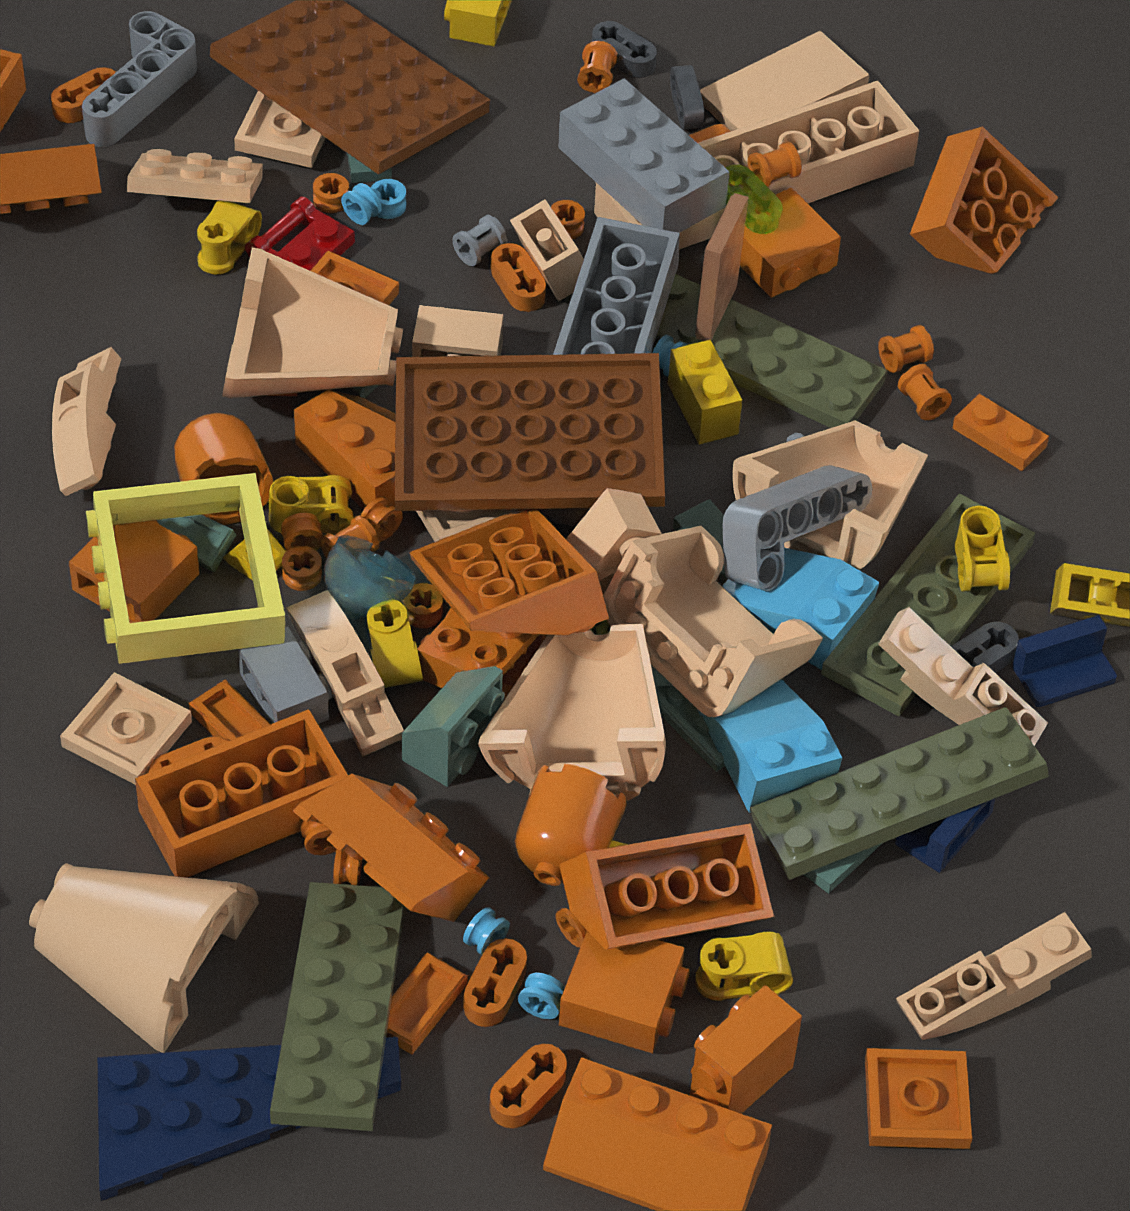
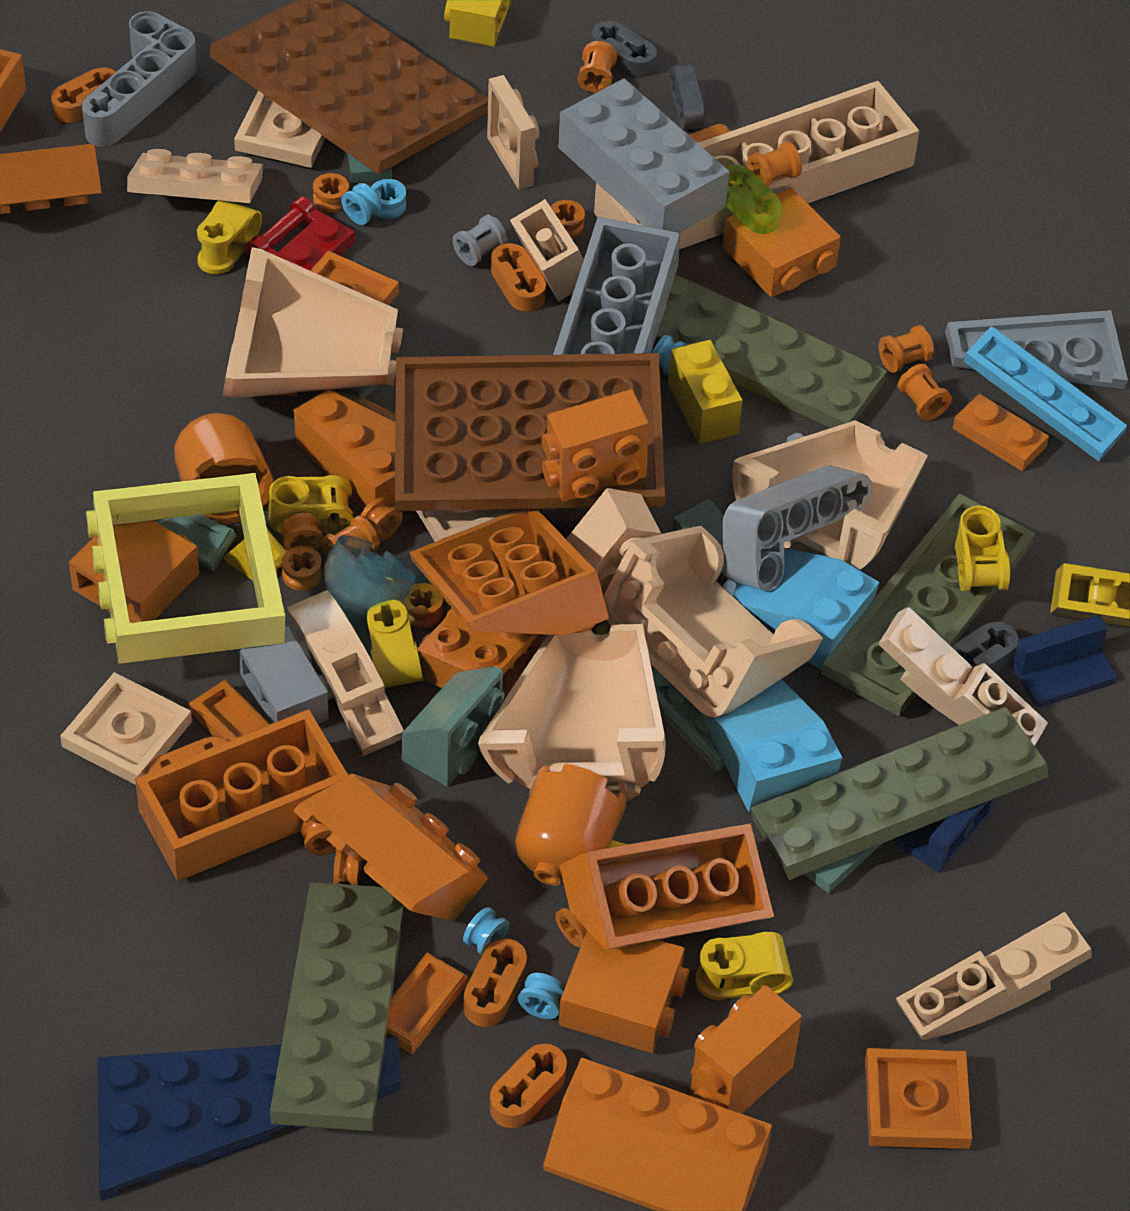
light nougat cone [29,863,259,1053] -> none
light nougat slope [52,347,122,496] -> none
light nougat brick [412,305,503,357] -> none
nougat tile [695,193,749,341] -> none
light nougat tile [700,31,869,131] -> none
orange wedge [910,126,1059,274] -> none
none -> light nougat plate [487,75,540,190]
none -> orange brick [541,389,649,502]
none -> light grey wing [945,310,1128,390]
none -> medium azure plate [963,326,1127,462]

